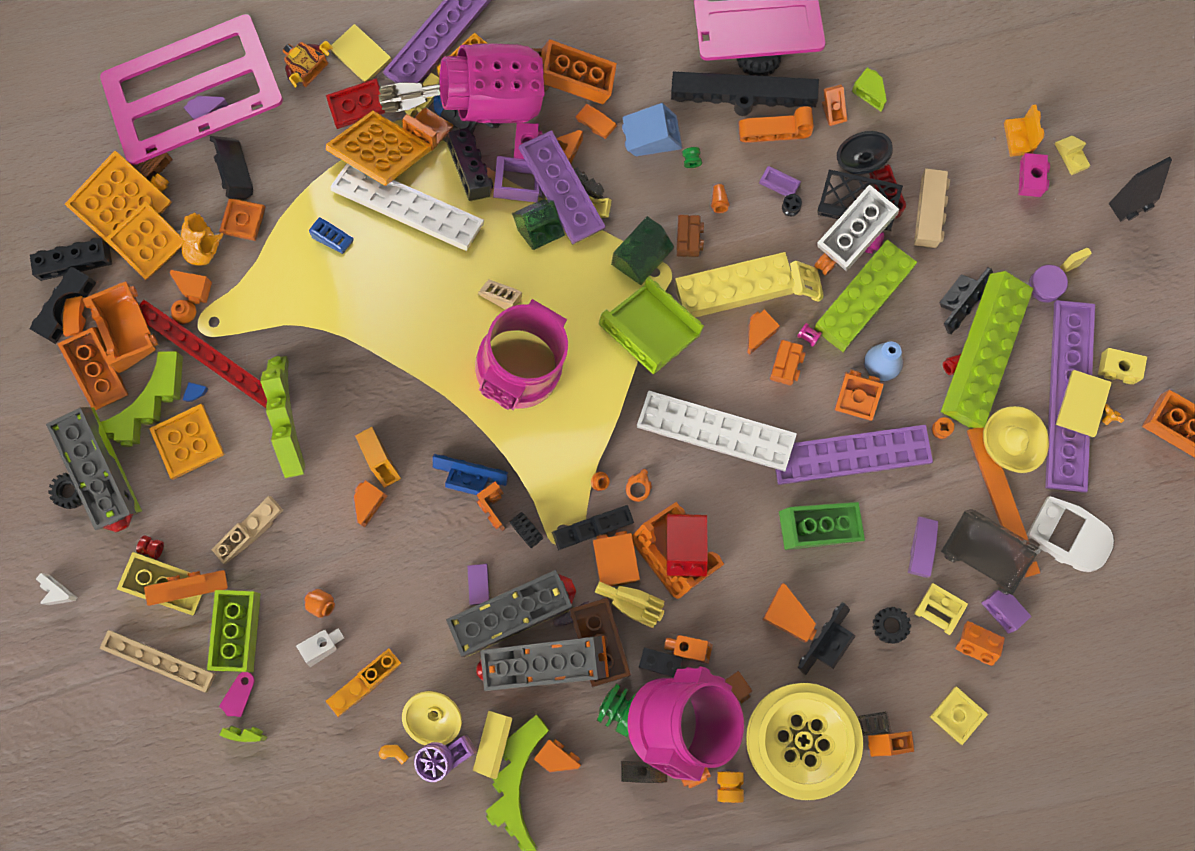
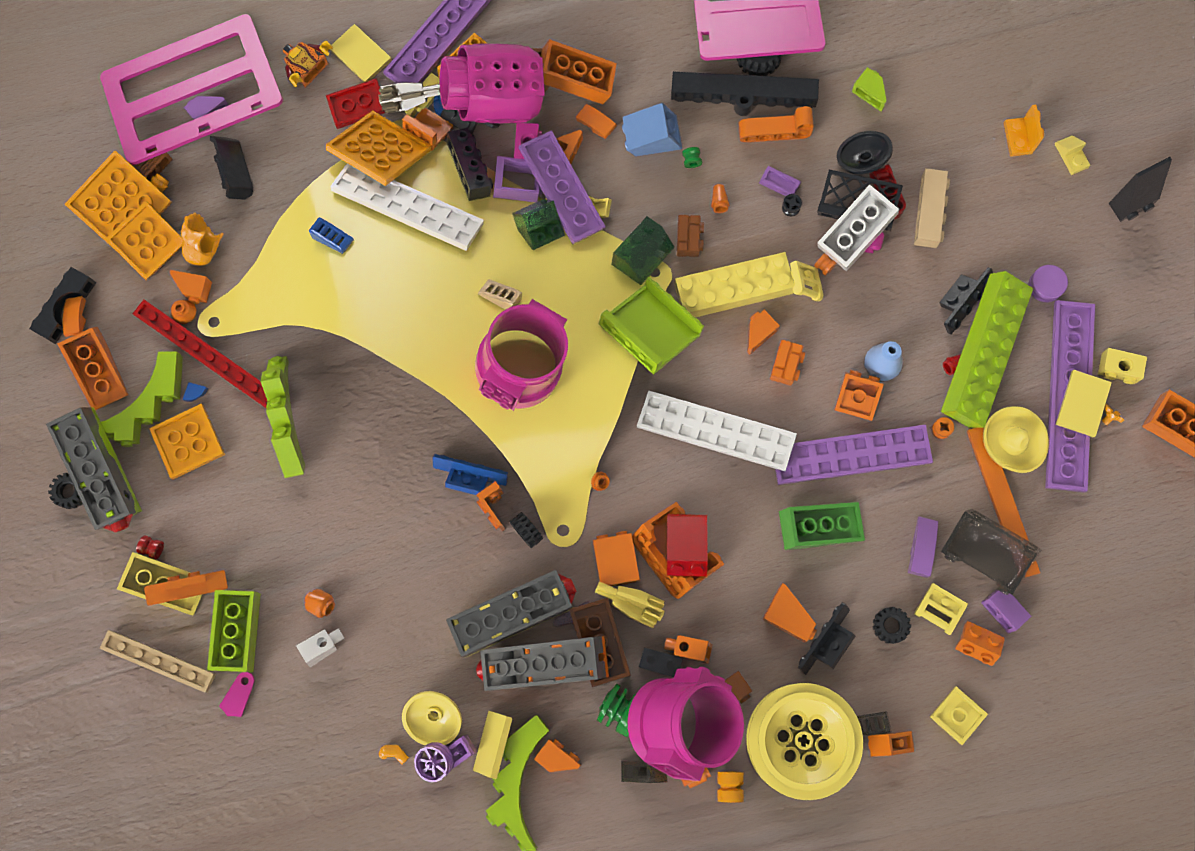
black brick [30,238,112,281] -> none
white slope [36,573,78,605] -> none
orange windscreen [83,281,158,373] -> none
tan slope [211,496,283,564] -> none
orange plate [219,199,266,241] -> none
lime slope [219,726,267,742] -> none
light orange slope [325,648,401,717] -> none
orange slope [354,480,387,527] -> none
light orange slope [355,427,401,488] -> none
medium lavender tile [467,564,490,605] -> none
black slope [552,505,634,551] -> none
clear smoke slope [574,167,604,199] -> none
orange piece [626,469,652,502] -> none
dark pink bush [797,323,822,347] -> none
lime brick [813,239,917,353] -> none
orange slope [822,85,847,126] -> none
dark pink brick [1018,153,1050,197] -> none
white slope [1027,496,1114,572] -> none
light yellow tile [1060,248,1092,272] -> none

